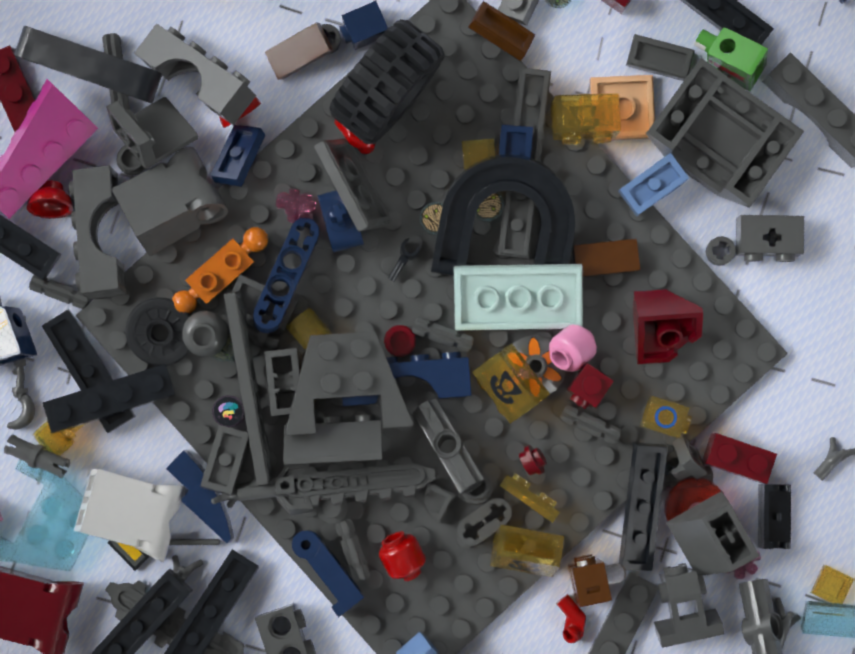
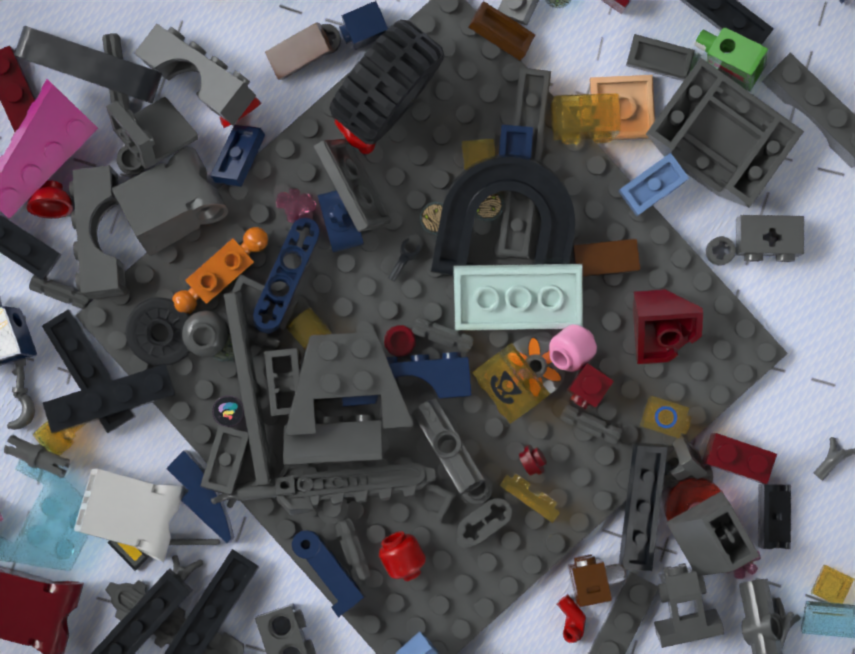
clear yellow brick [490,525,564,577] -> none

